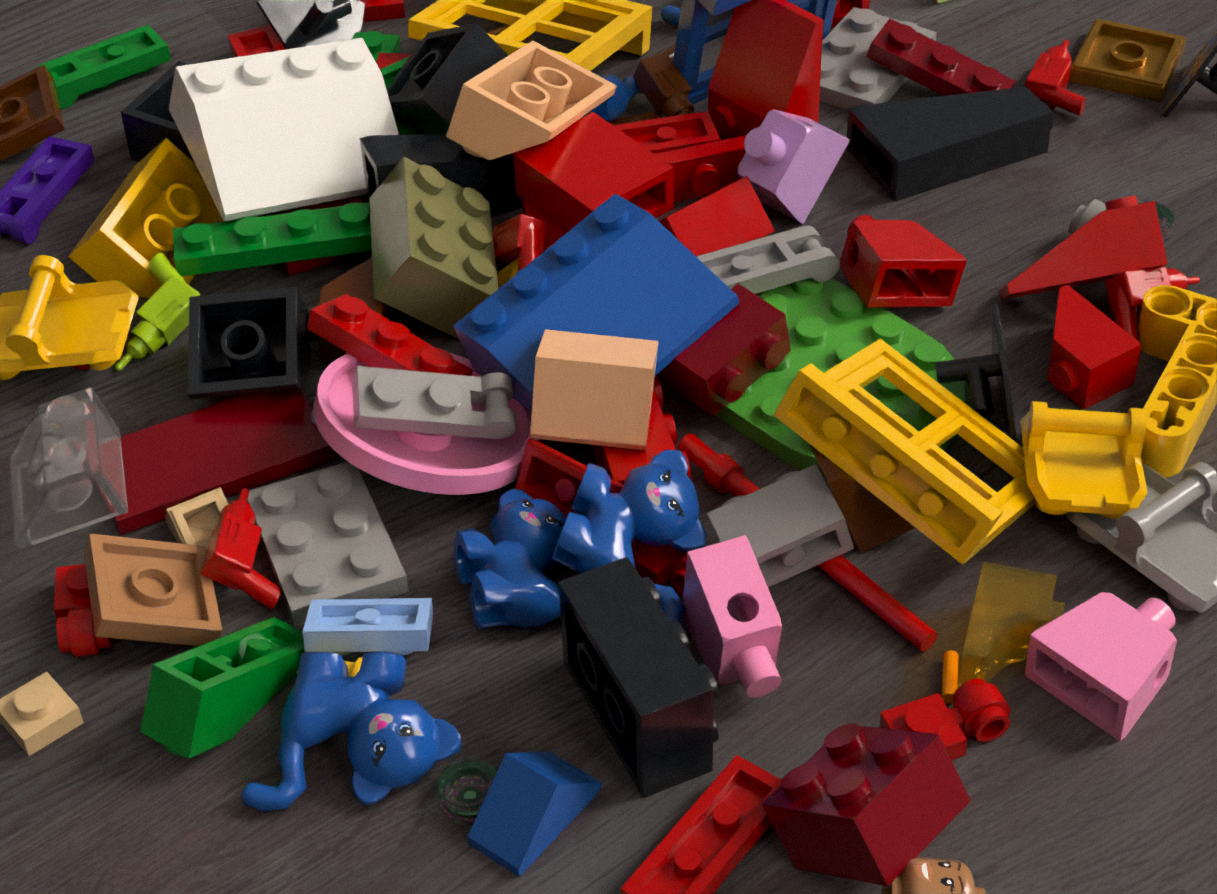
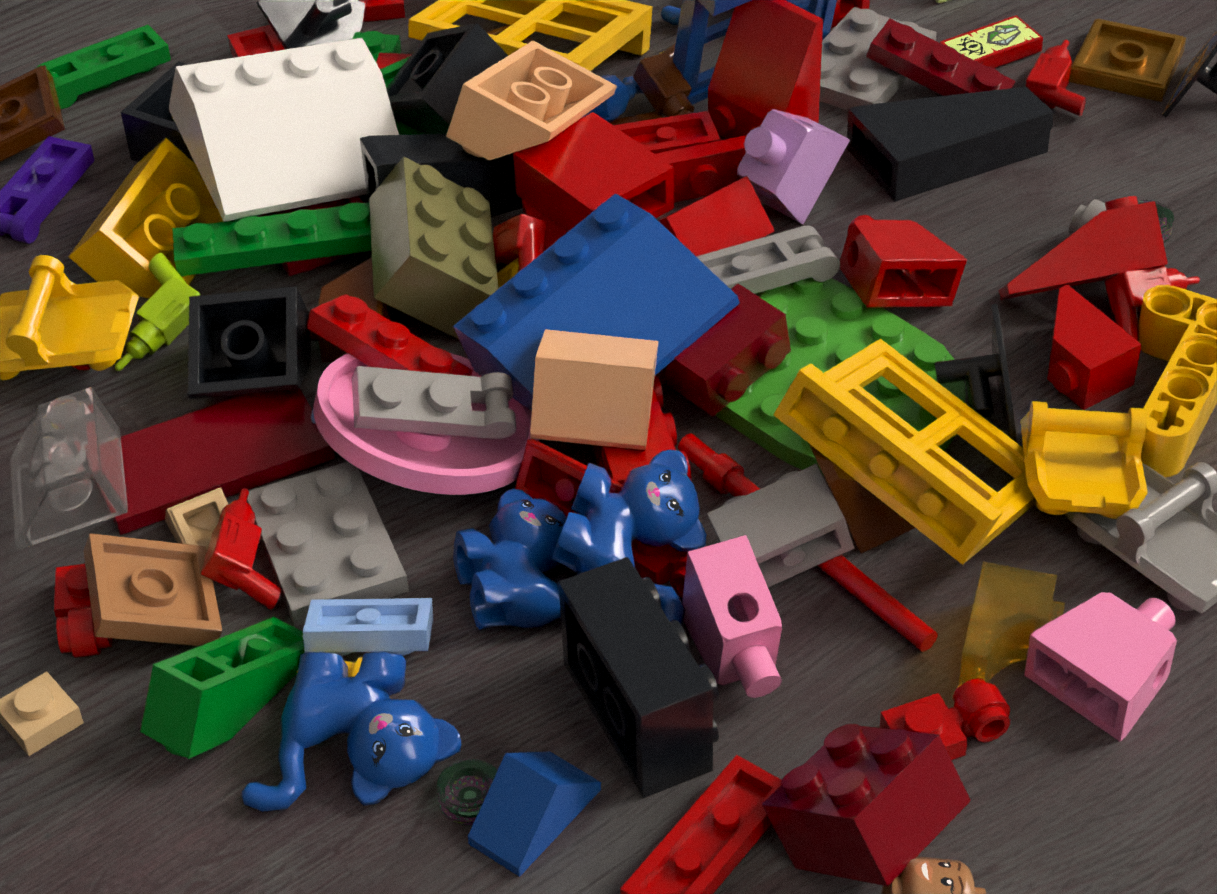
light orange piece [942,650,959,704] -> none
none -> tile [940,15,1044,68]

